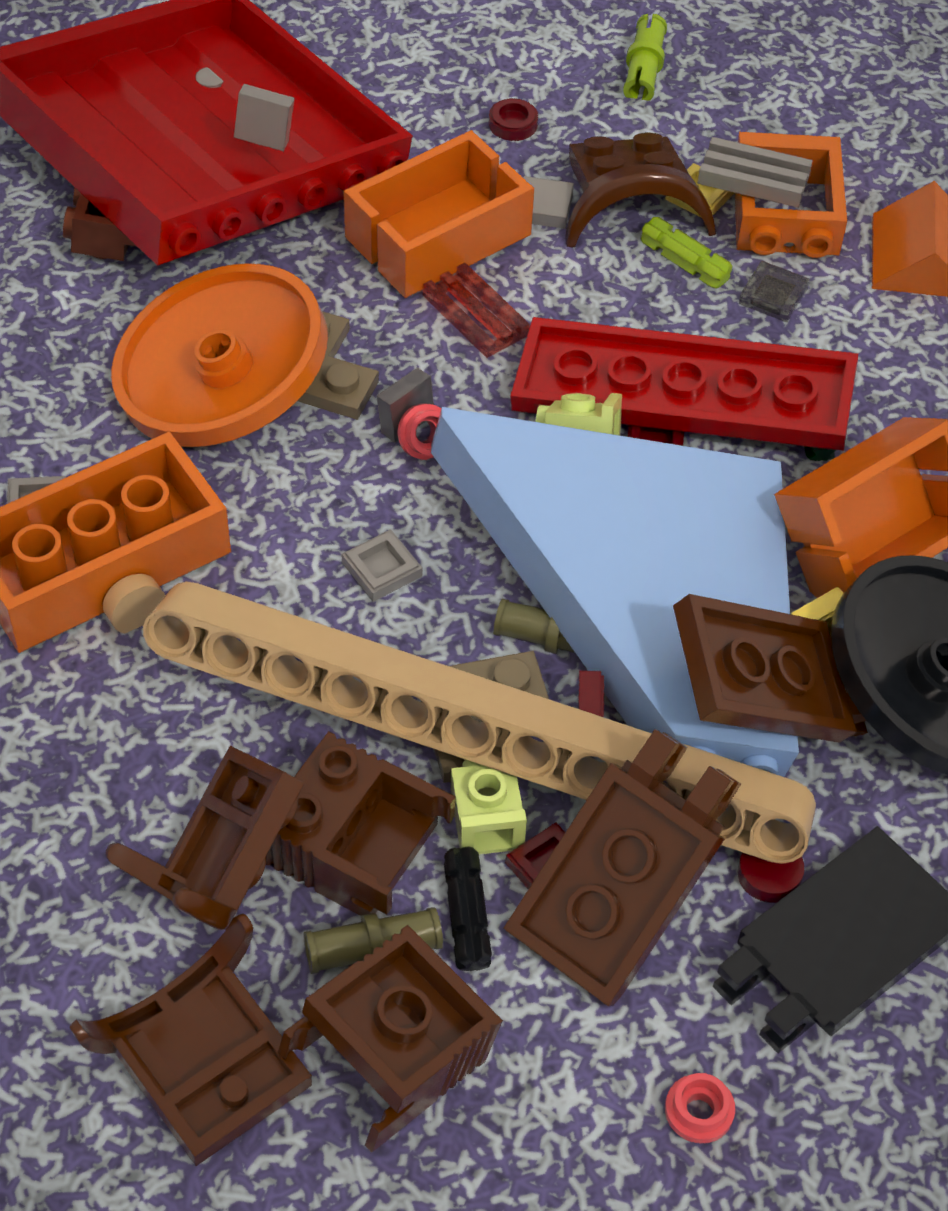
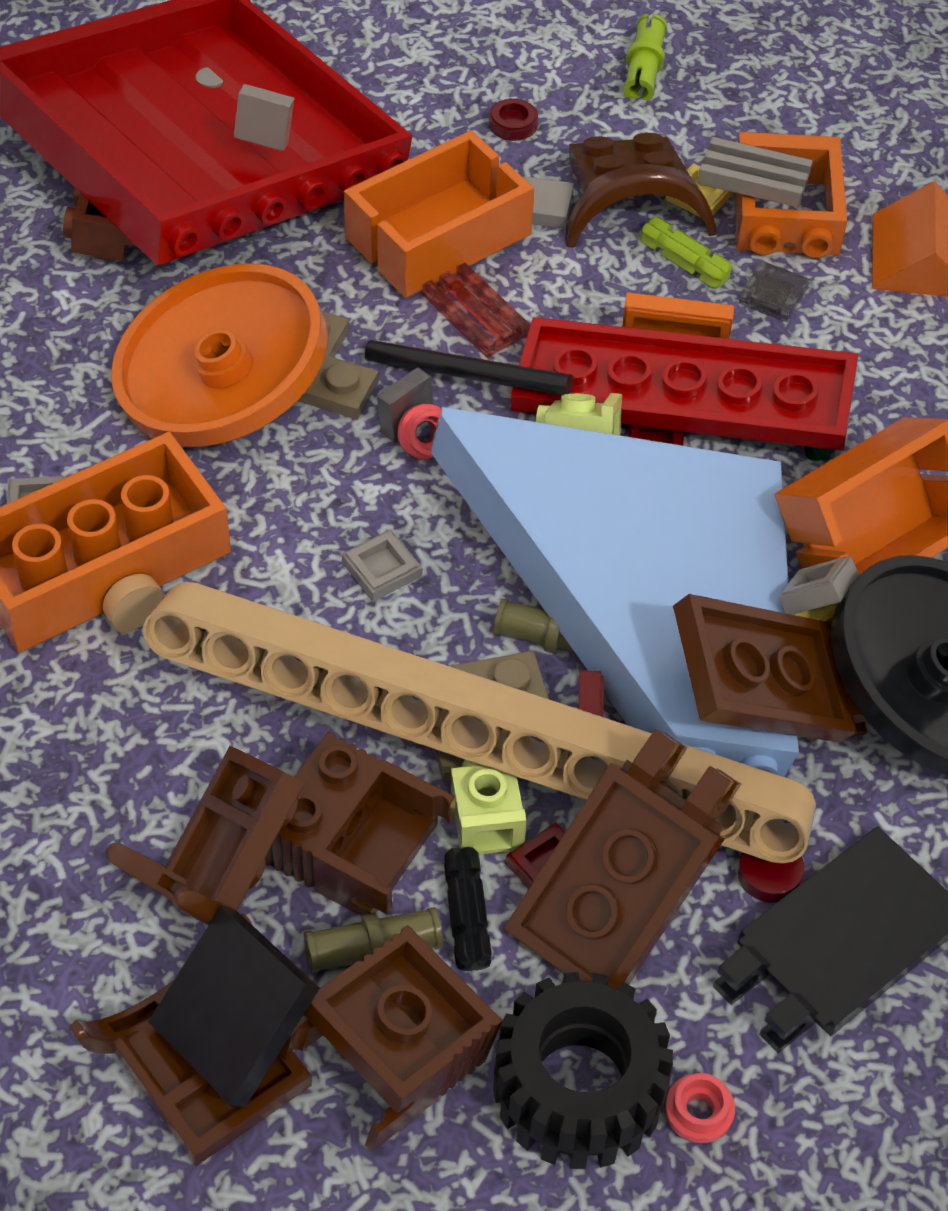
none -> black tile [148,906,320,1107]
none -> black bar [365,340,574,396]
none -> black tyre [493,972,673,1169]
none -> orange tile [622,292,734,339]
none -> light grey tile [779,556,859,615]

